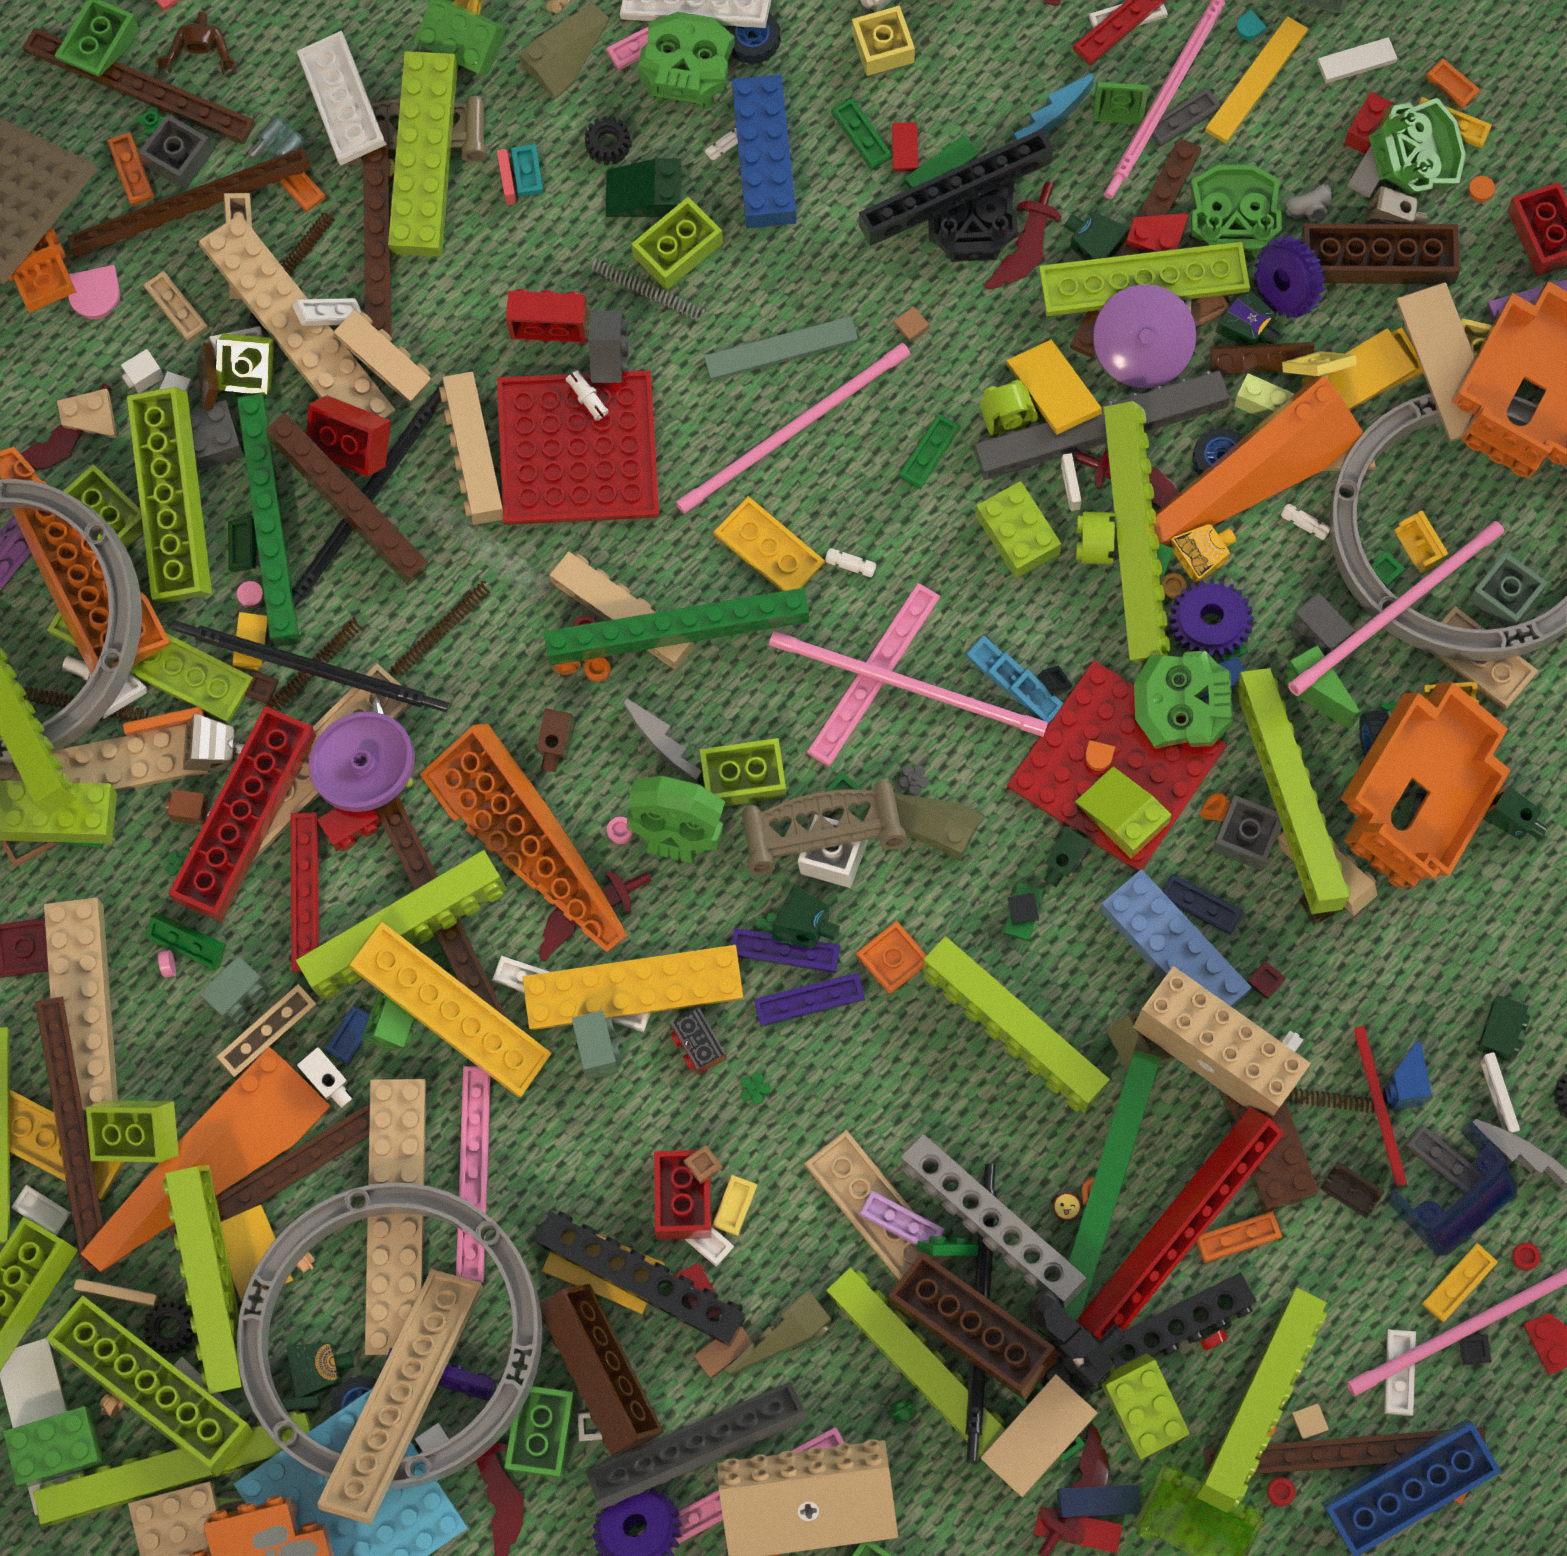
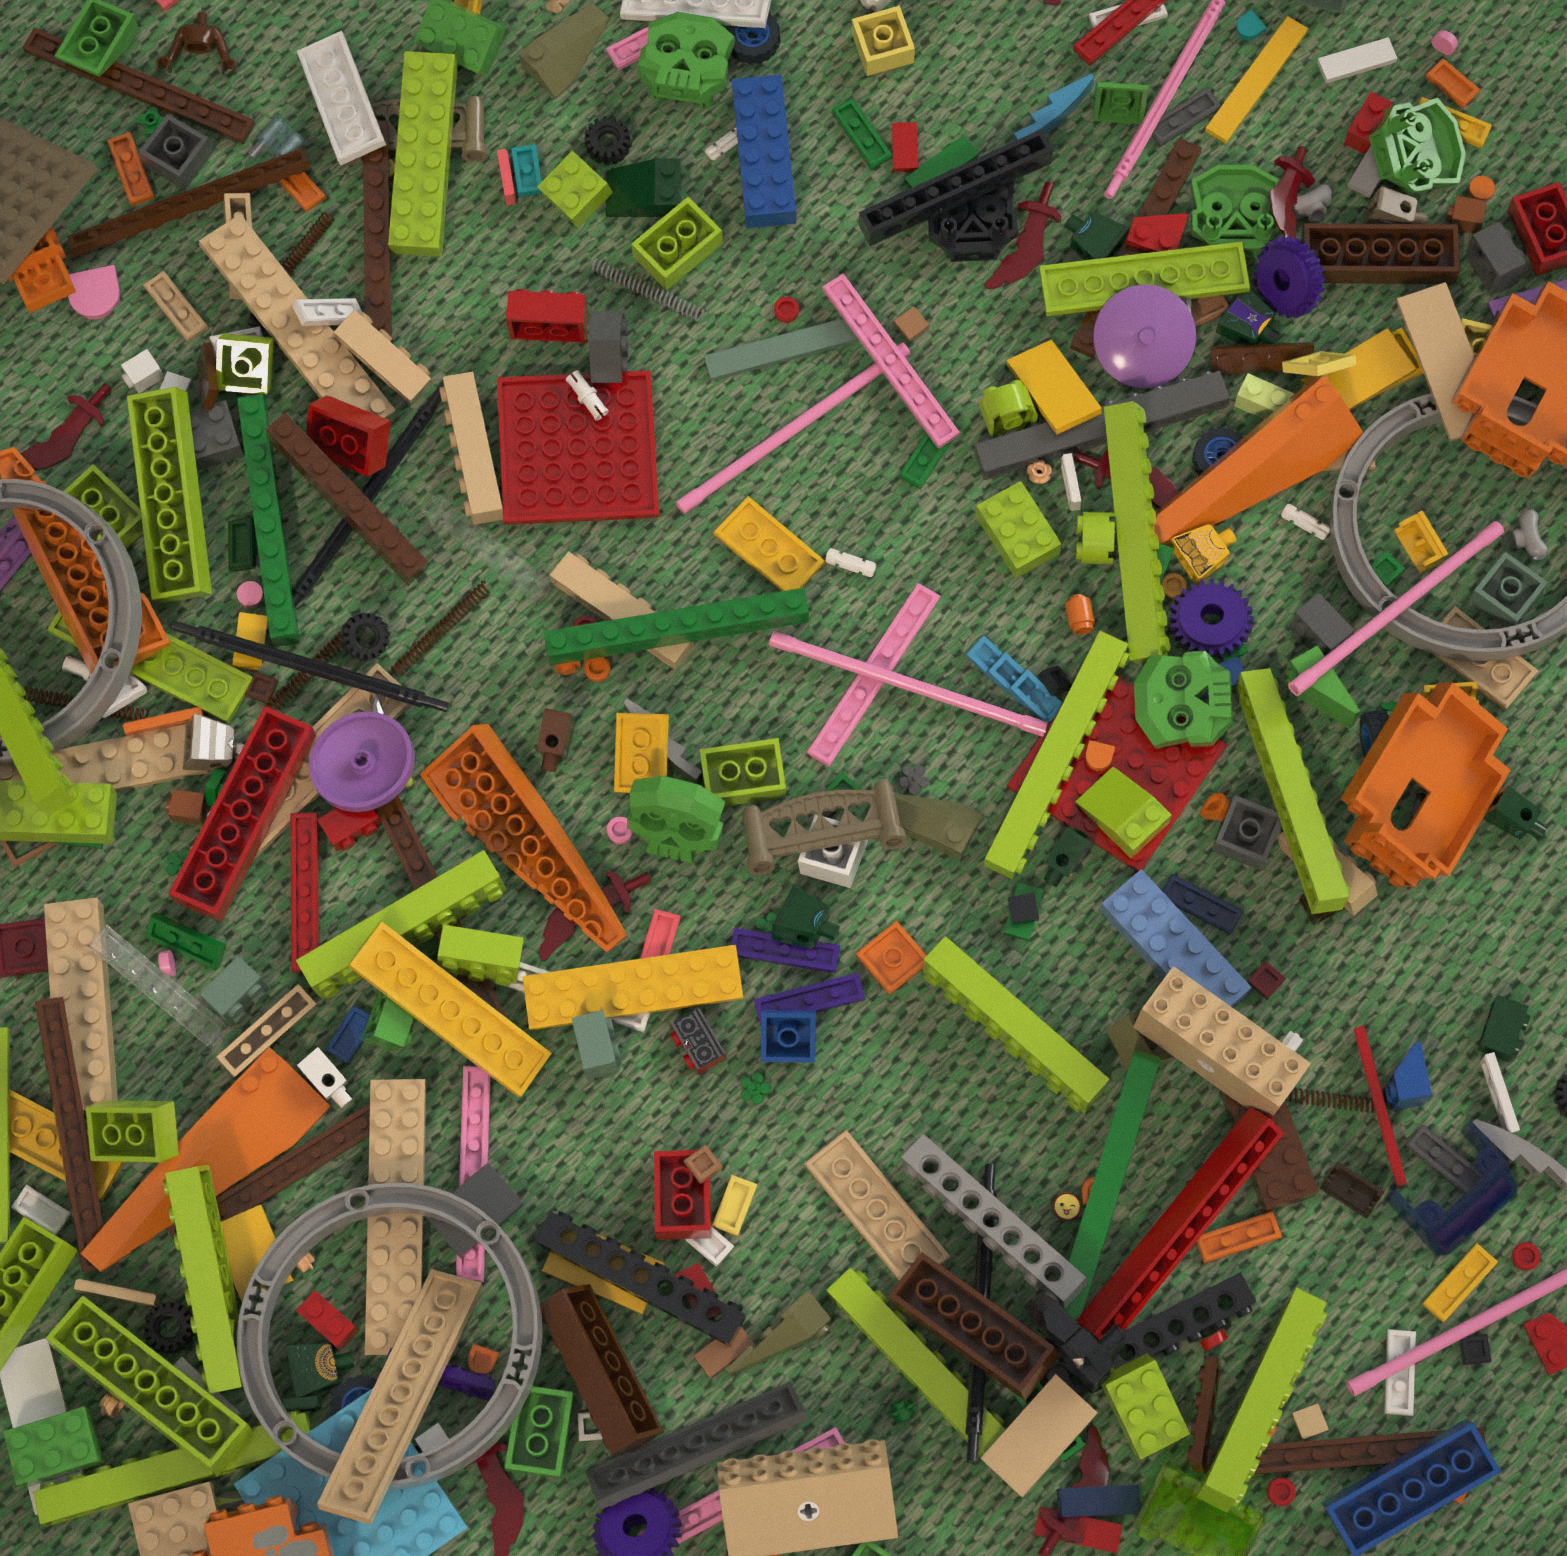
tan wing [57,389,117,438] -> none
lavender tile [859,1191,945,1246] -> none
green plate [917,1235,978,1256] -> none
none -> clear tile [88,924,230,1050]
none -> green plate [205,768,225,806]
none -> red brick [296,1290,359,1351]
none -> black tyre [340,613,390,660]
none -> dark grey tile [425,1163,524,1259]
none -> lime brick [437,925,524,986]
none -> orange tile [467,1343,500,1375]
none -> lime brick [537,151,613,228]
none -> yellow tile [614,713,669,793]
none -> coral tile [640,909,681,959]
none -> blue slope [761,1010,816,1062]
none -> red tile [774,296,799,323]
none -> bright pink tile [822,273,960,449]
none -> lime brick [984,631,1130,880]
none -> light nougat plate [1026,460,1052,484]
none -> orange brick [1064,594,1095,635]
none -> reddish brown plate [1187,1356,1221,1474]
none -> dark red sword [1269,146,1315,240]
none -> bright pink tile [1431,30,1458,55]
none -> dark orange brick [1446,196,1487,233]
none -> dark grey brick [1465,221,1526,297]
none -> light grey piece [1512,510,1547,560]

